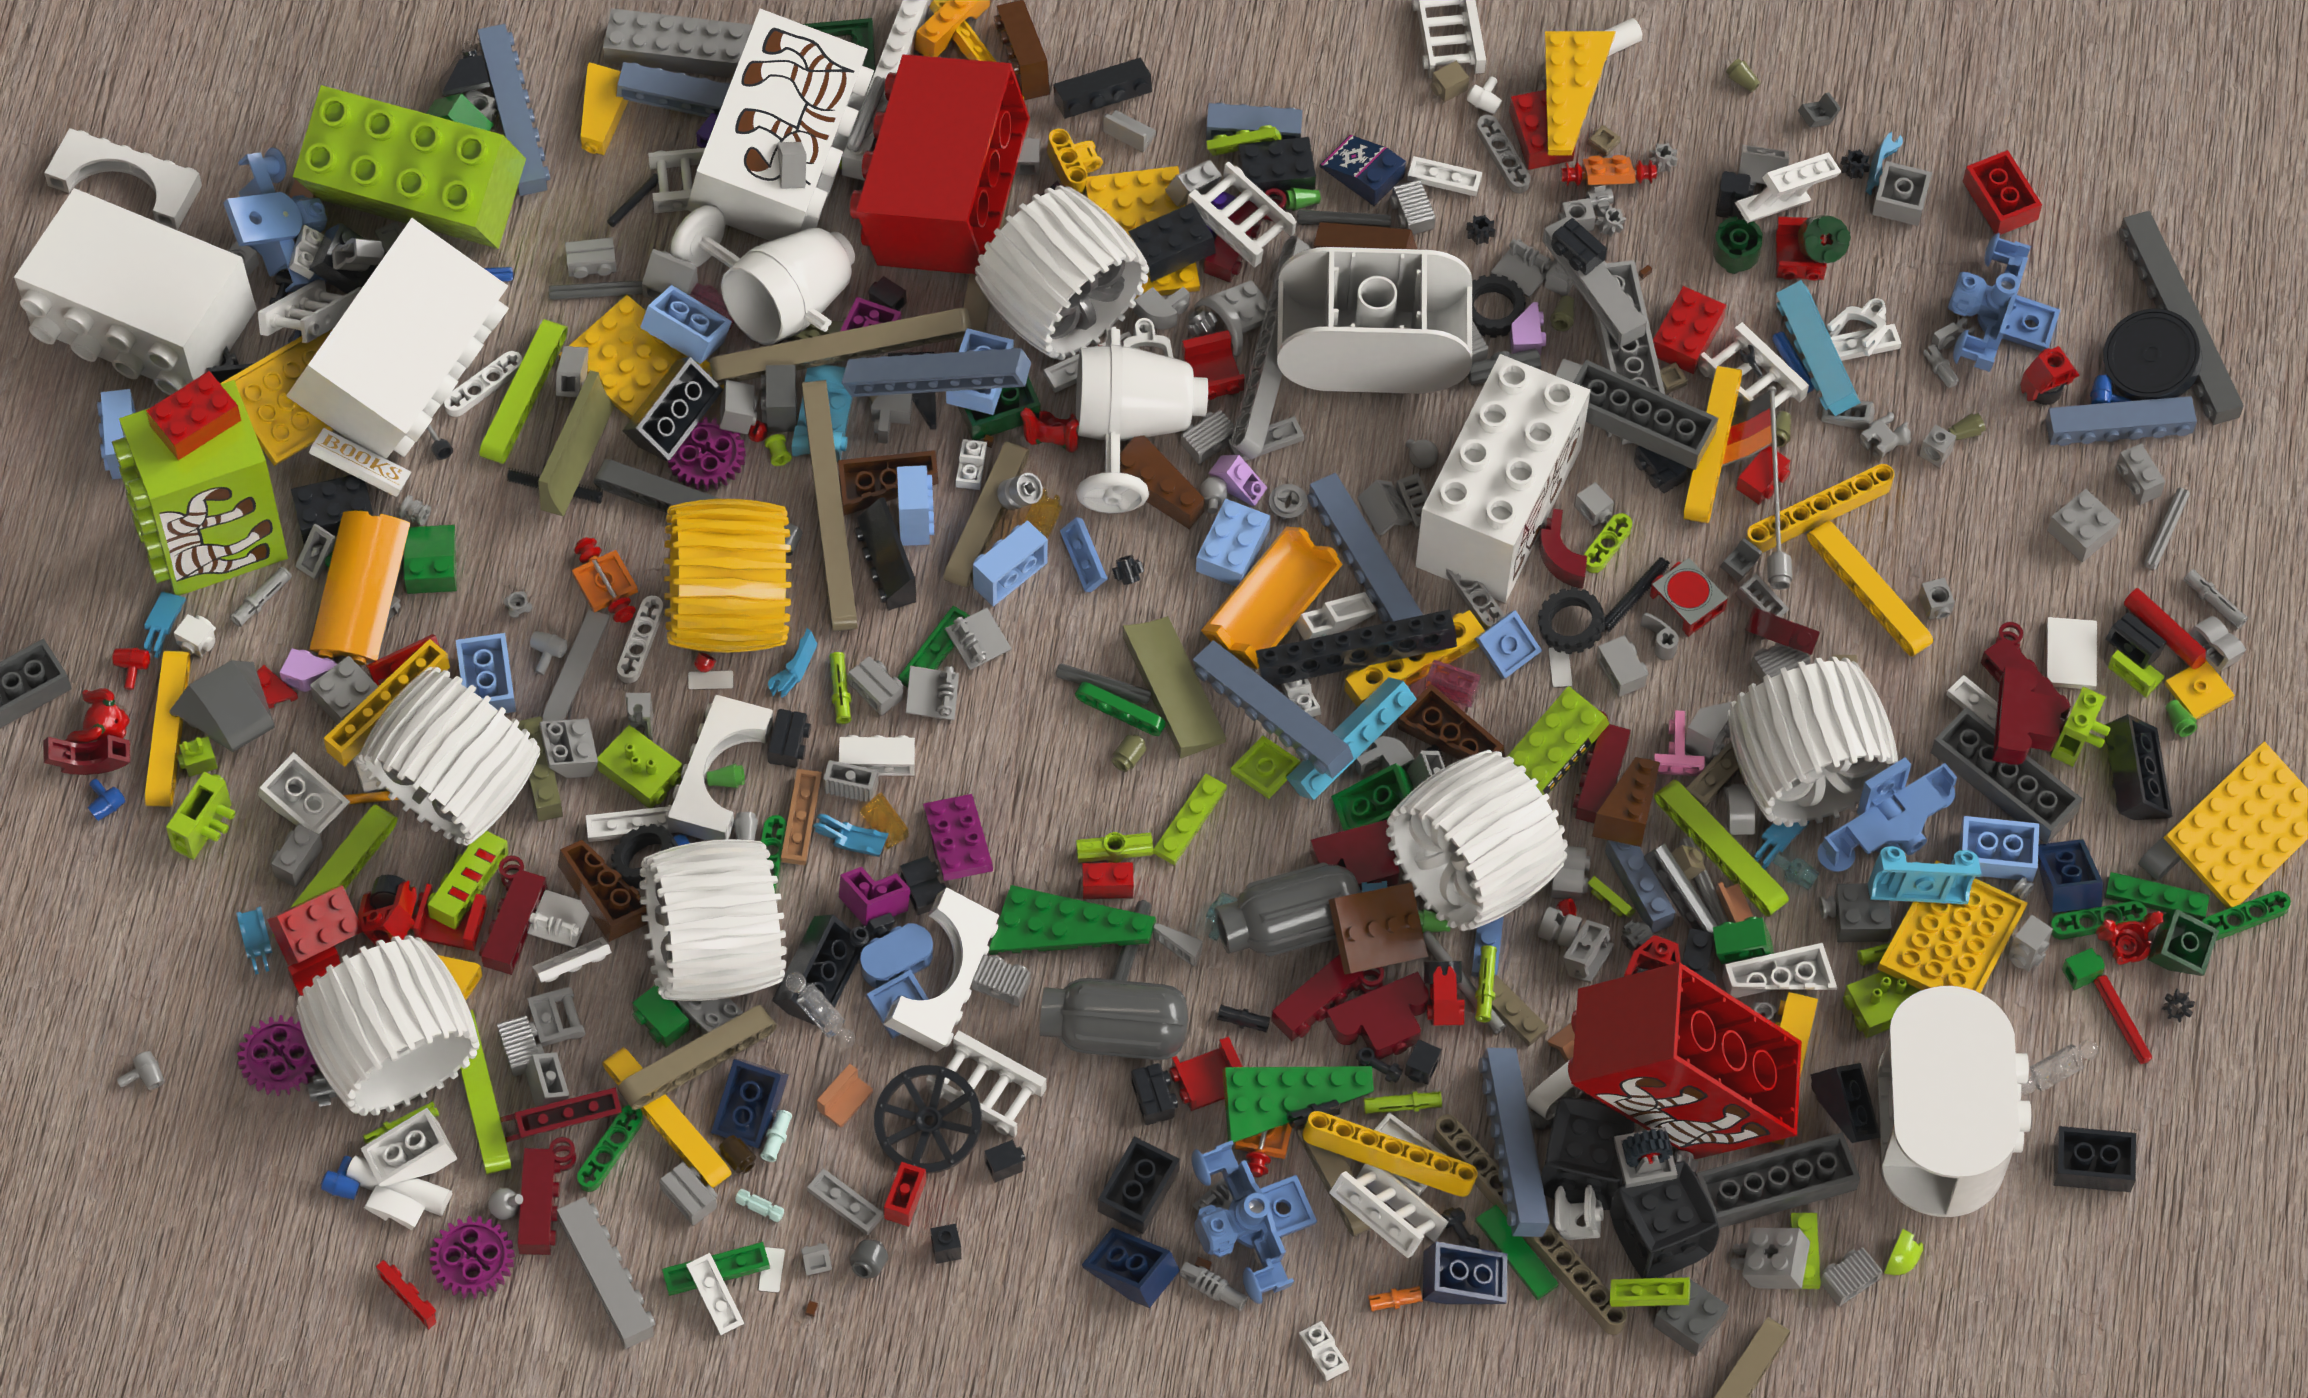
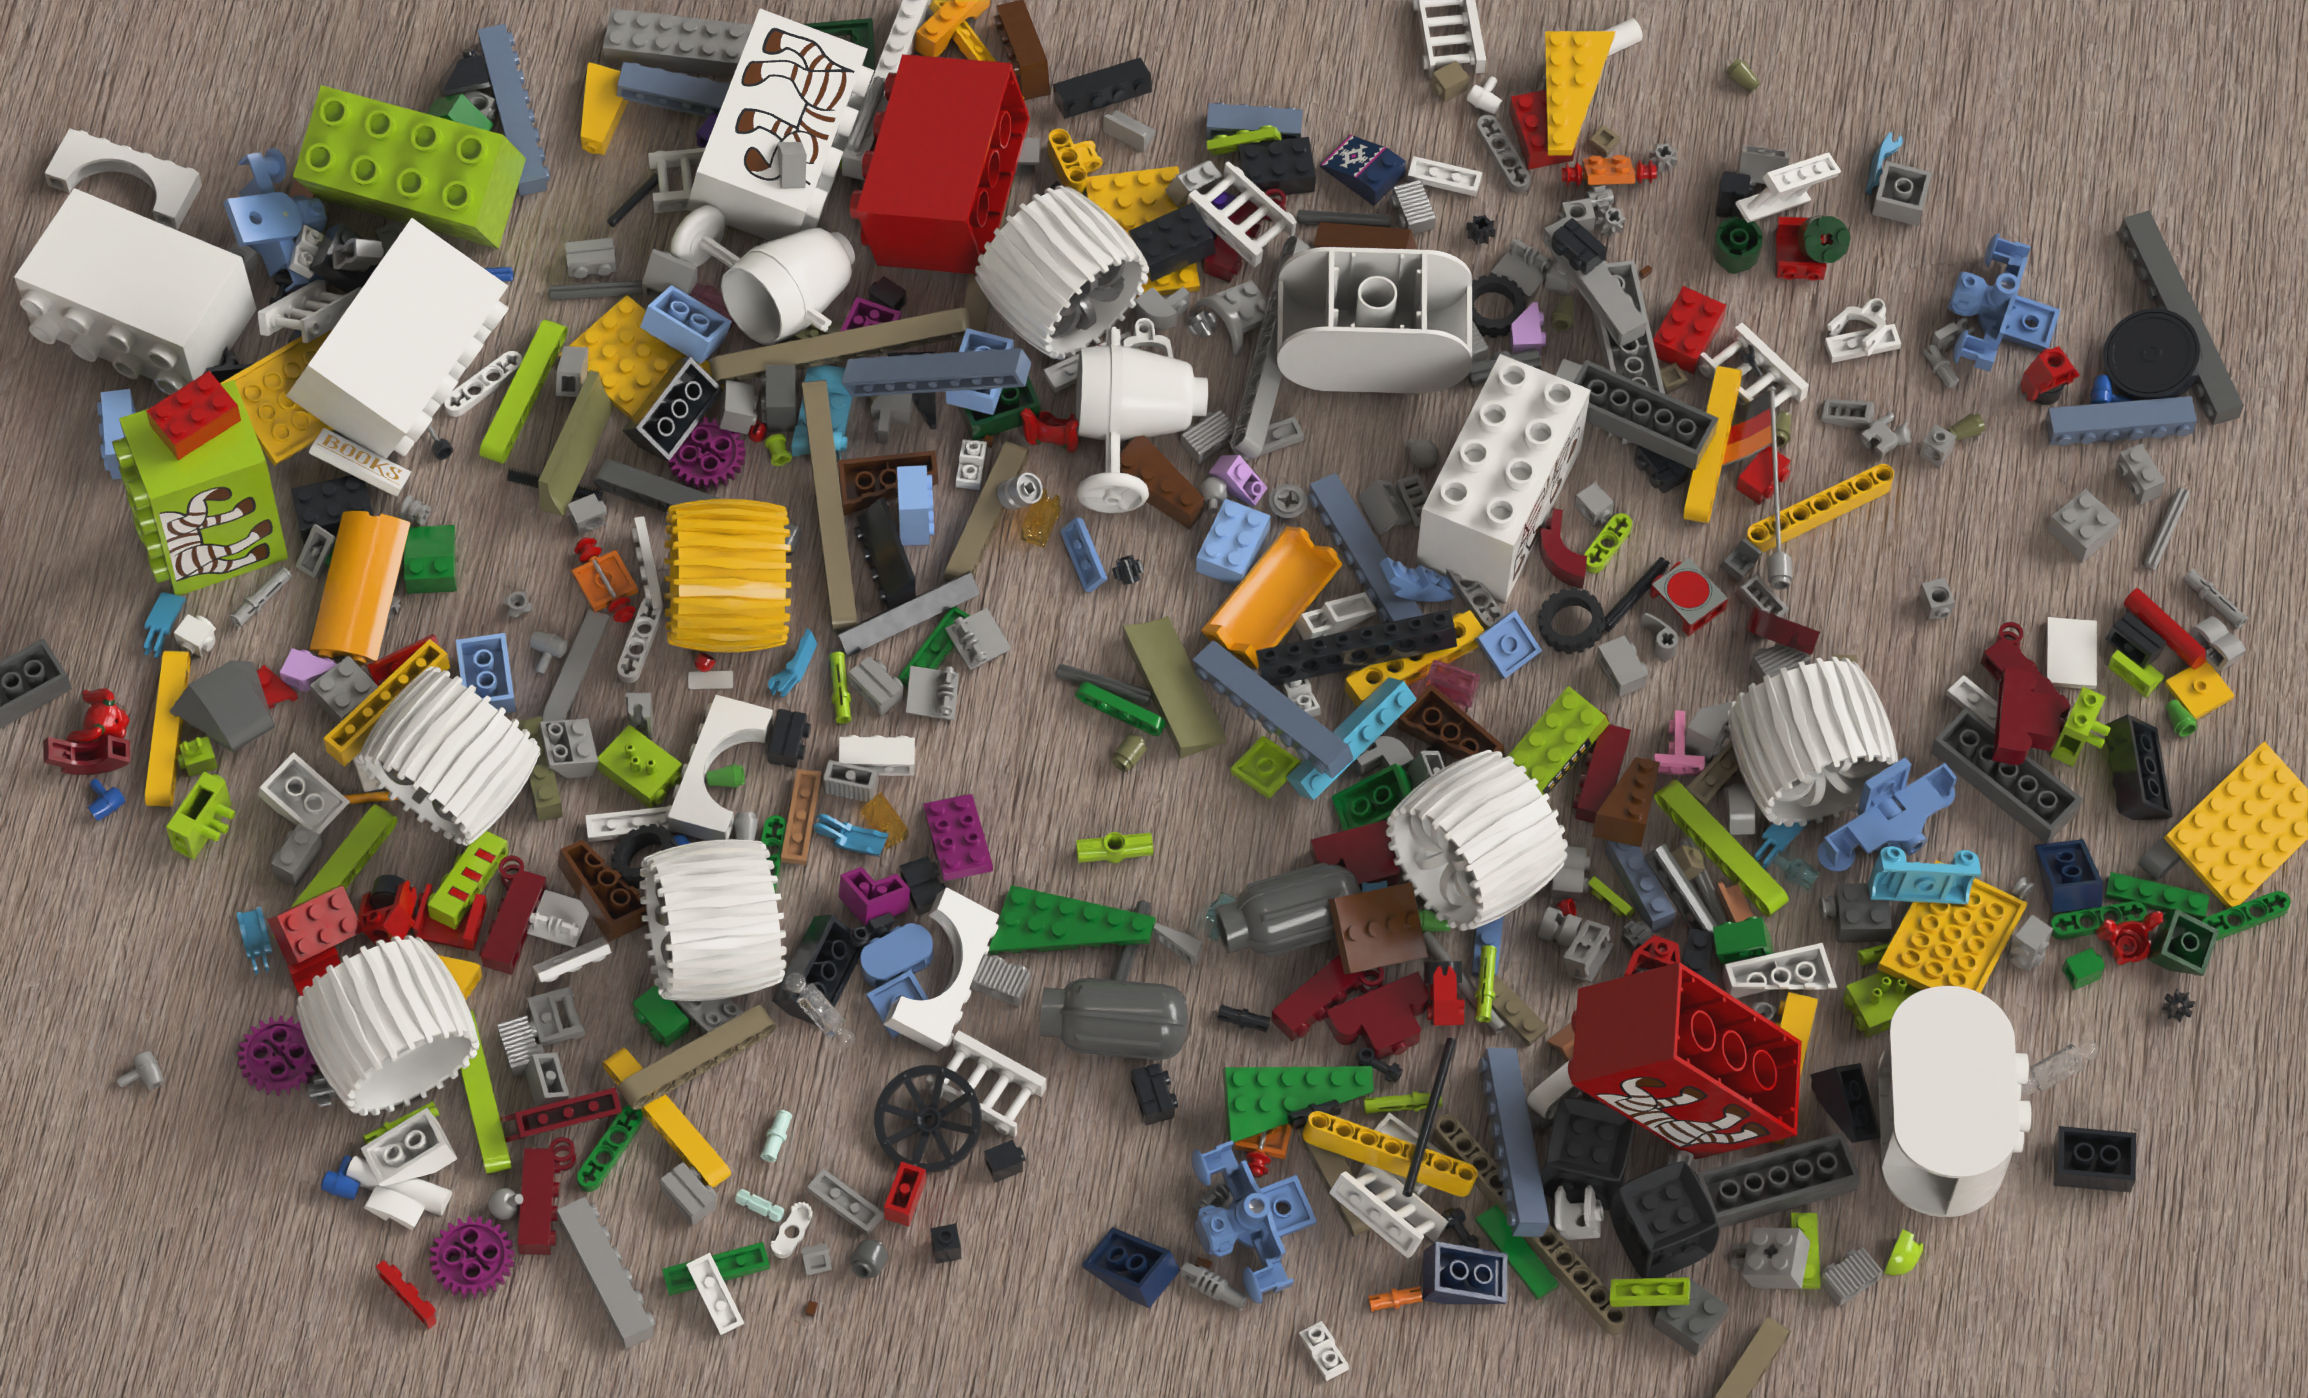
red piece [112,647,151,690] -> none
dark blue slope [711,1059,789,1149] -> none
dark brown brick [719,1135,756,1174] -> none
white sticker [759,1247,785,1292] -> none
nougat panel [817,1063,873,1127] -> none
light blue brick [973,520,1048,607] -> none
red brick [1082,862,1134,899] -> none
black brick [1097,1136,1180,1234] -> none
lime plate [1153,773,1227,866] -> none
red panel [1169,1036,1243,1111] -> none
red panel [1182,330,1245,400] -> none
bright green cone [1284,188,1321,211] -> none
black brick [1405,1039,1442,1085] -> none
white sticker [1549,648,1572,687] -> none
plate [1614,1127,1677,1188] -> none
blue axle [1772,331,1815,393] -> none
medium azure brick [1776,280,1861,416] -> none
dark grey bracket [1798,92,1841,128] -> none
yellow beam [1807,520,1933,657] -> none
black gear [1840,149,1870,179] -> none
light blue brick [1959,816,2039,882] -> none
red brick [1963,150,2042,235] -> none
red axle [2094,975,2152,1064] -> none
none -> light grey brick [567,493,607,535]
none -> white plate [631,516,663,609]
none -> white piece [771,1202,813,1258]
none -> tile [836,571,980,657]
none -> medium blue slope [1380,557,1455,602]
none -> black piece [1402,1038,1456,1197]

